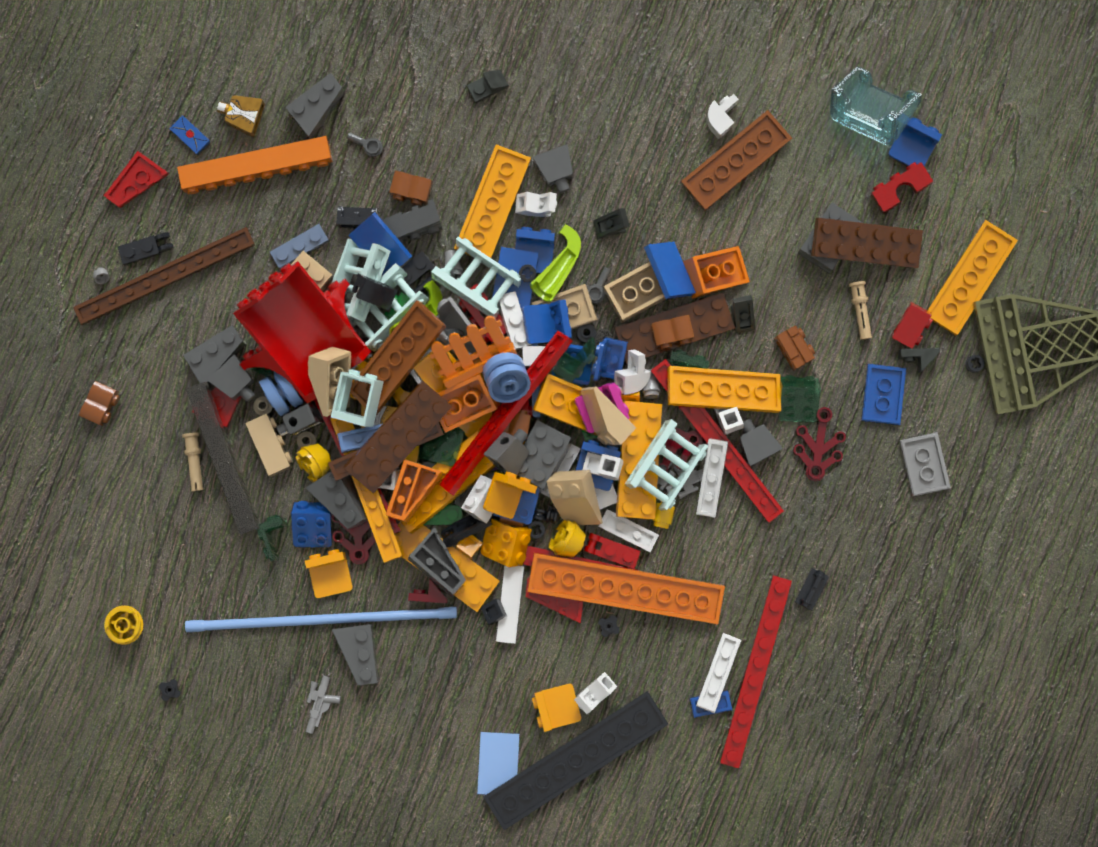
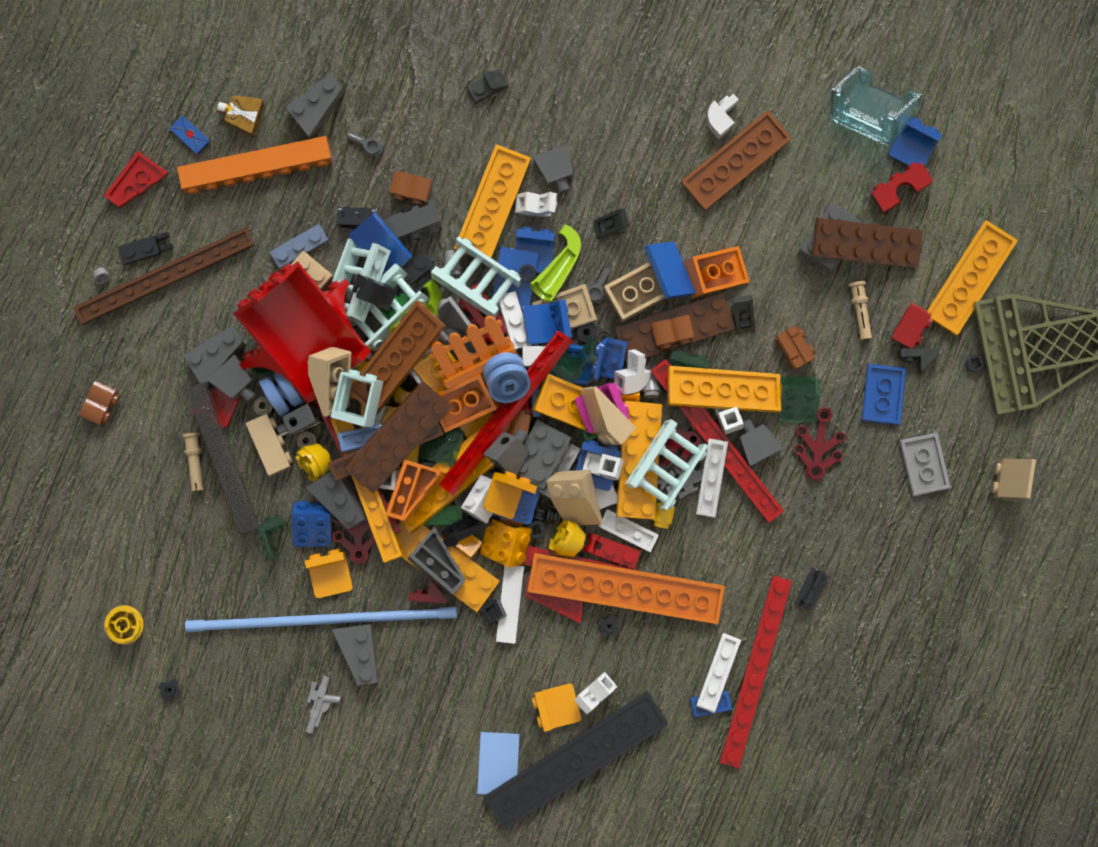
none -> tan slope [991,459,1036,502]

